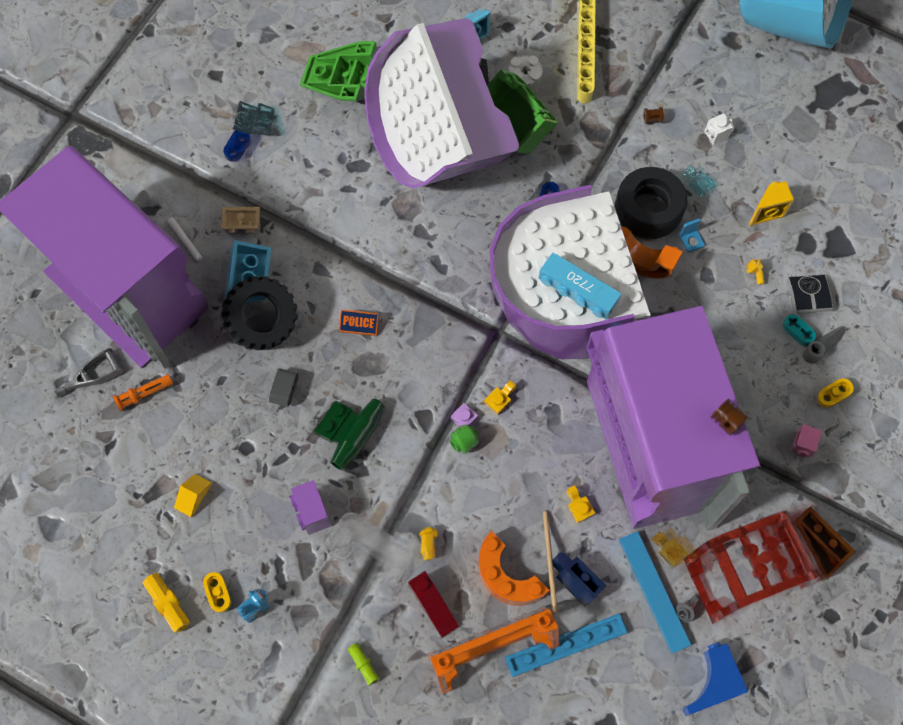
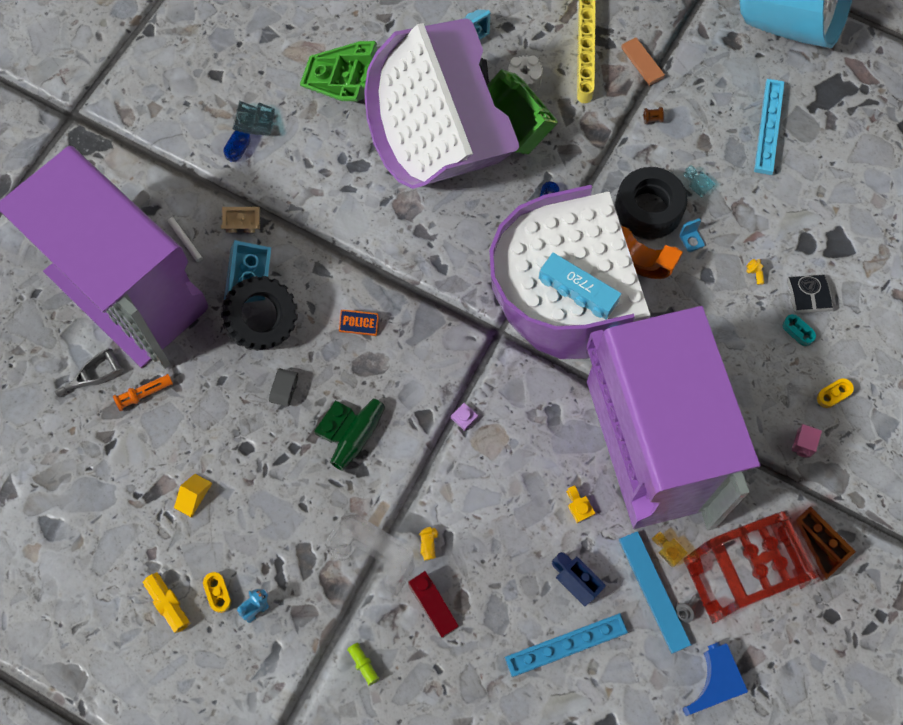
medium lavender brick [289,480,331,535] -> none
orange windscreen [427,607,559,694] -> none
bright green head [449,424,479,454] -> none
orange brick [478,531,549,606] -> none
yellow plate [484,380,516,415] -> none
tan axle [543,511,558,614] -> none
white brick [704,114,734,145] -> none
reddish brown piece [710,398,749,436] -> none
yellow slope [749,181,794,226] -> none
dark grey piece [803,326,845,364] -> none
none -> nougat tile [621,37,665,86]
none -> medium azure plate [754,79,784,175]

